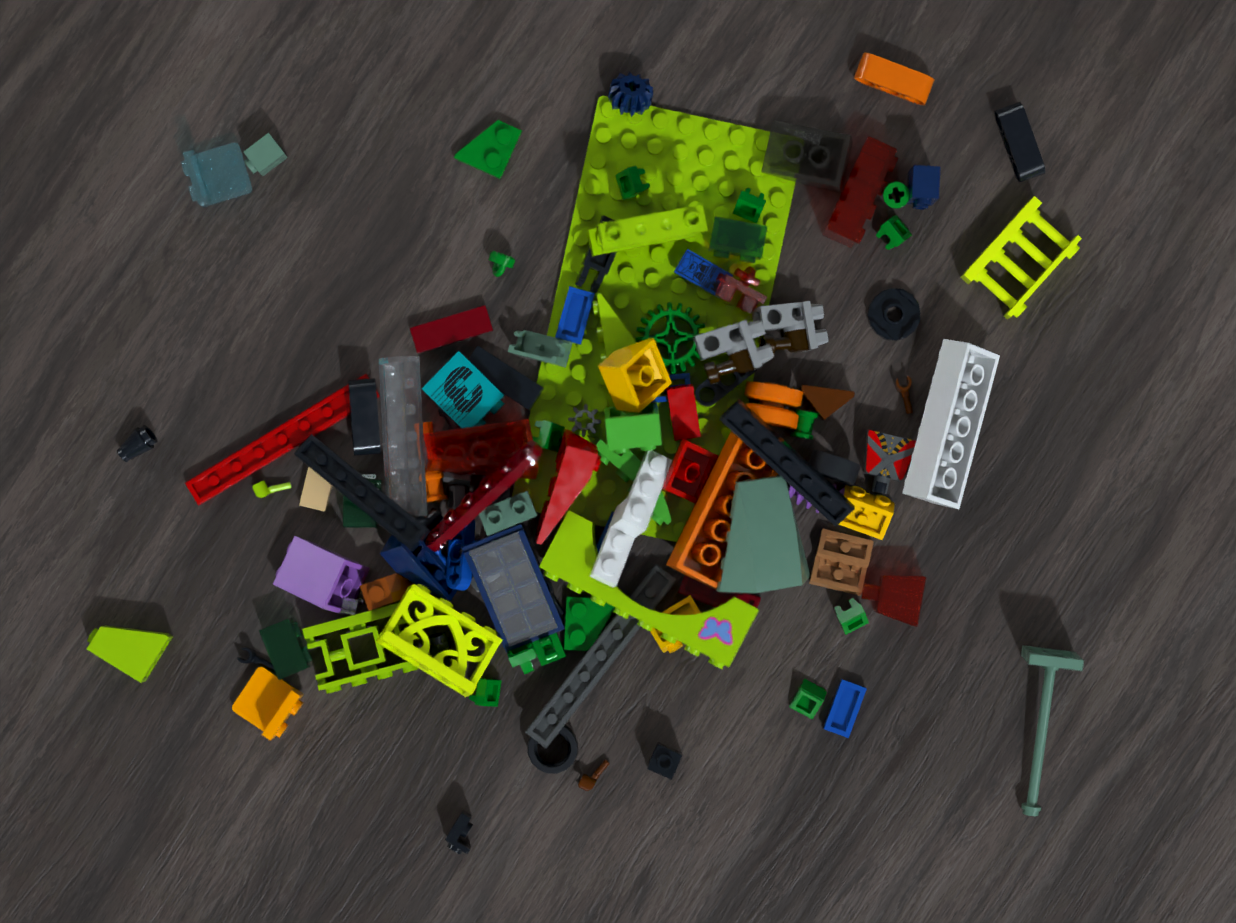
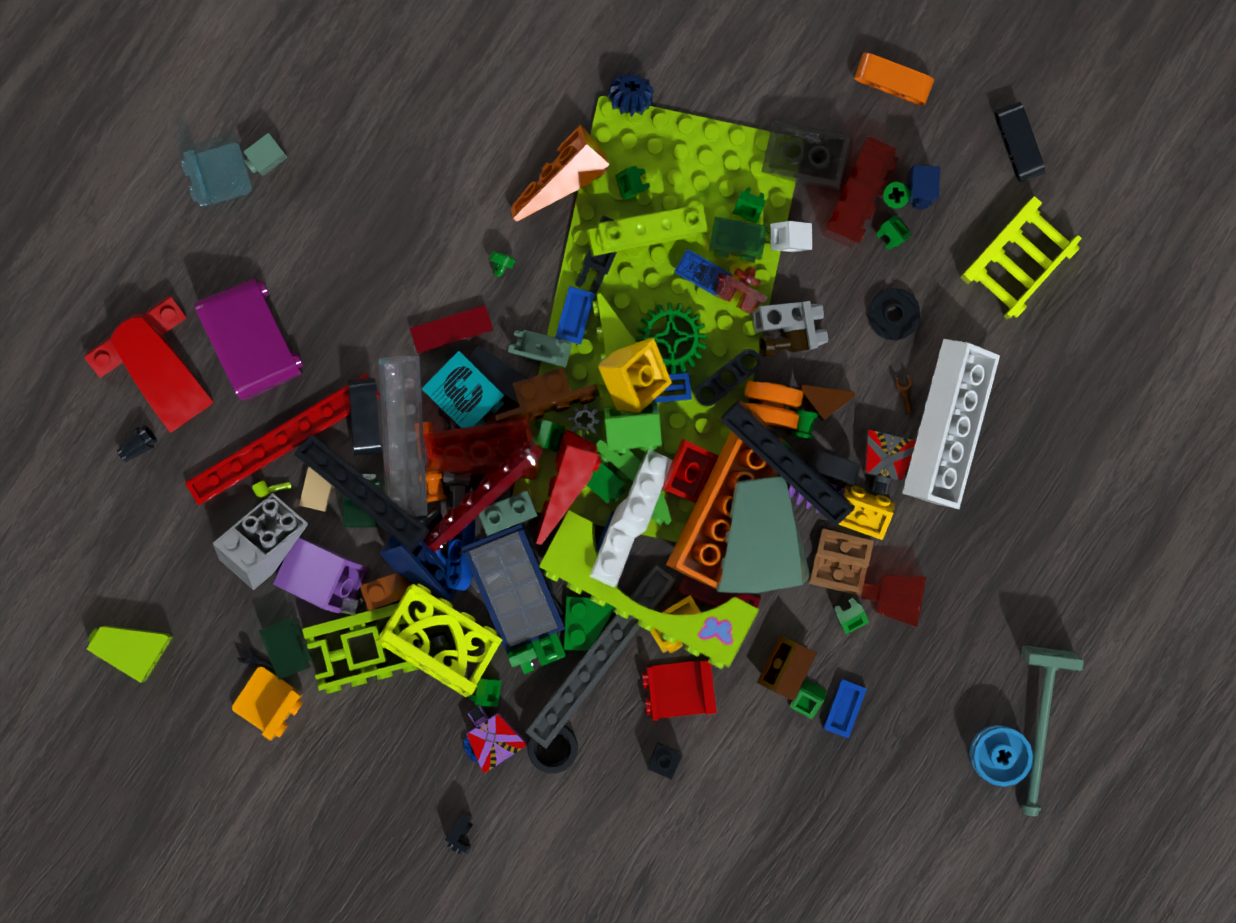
green wing [454,120,522,180] -> none
reddish brown hand [578,760,610,791] -> none
red tile [667,384,701,441] -> none
light grey hips [693,320,774,384] -> none
none -> red slope [84,295,214,433]
none -> magenta windscreen [194,278,304,401]
none -> light grey slope [213,493,308,590]
none -> blue leg [463,738,477,763]
none -> torso [467,706,527,773]
none -> reddish brown bracket [495,368,600,428]
none -> orange wedge [511,125,609,221]
none -> green brick [586,463,625,504]
none -> red panel [642,659,717,721]
none -> reddish brown brick [757,635,817,701]
none -> white brick [771,221,812,252]
none -> dark azure wheel [969,725,1033,787]

